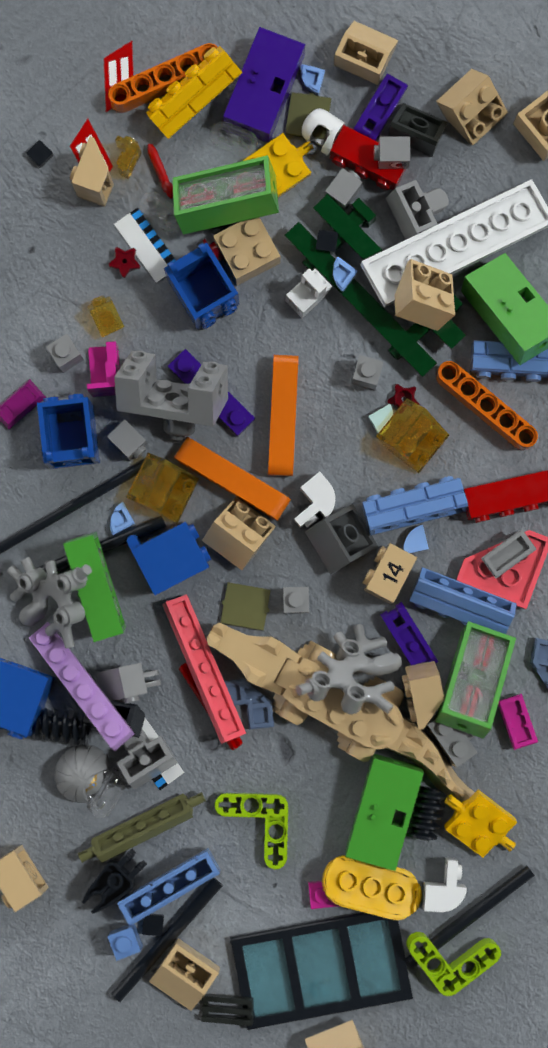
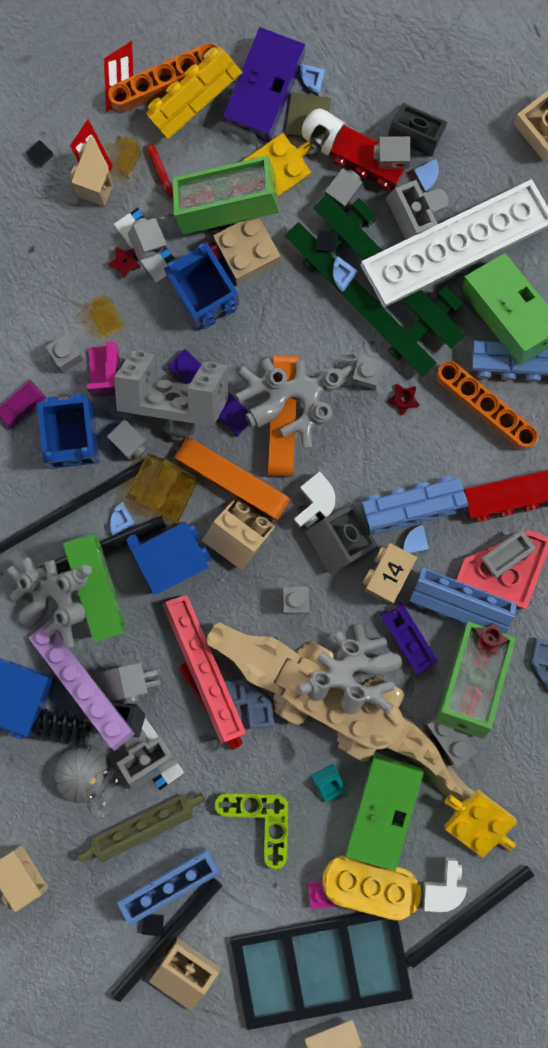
black hinge [82,848,147,914] -> none
medium blue brick [107,923,143,961] -> none
pearl dark grey tile [201,994,254,1026] -> none
olive piece [221,582,271,631] -> none
white brick [285,268,332,318] -> none
tan slope [334,21,398,85] -> none
dark purple plate [353,73,408,141] -> none
light aqua tile [368,404,393,438] -> none
clear yellow slope [376,398,449,474] -> none
tan slope [395,259,455,331] -> none
tan slope [402,661,444,730] -> none
black piece [406,785,448,841] -> none
lime beam [406,932,501,996] -> none
tan slope [436,69,508,145] -> none
dark pink plate [498,694,538,750] -> none
none -> light grey brick [128,218,167,260]
none -> light grey plant [235,358,354,449]
none -> teal slope [312,764,347,803]
none -> light blue tile [413,159,439,193]
none -> dark red plate [476,623,508,655]

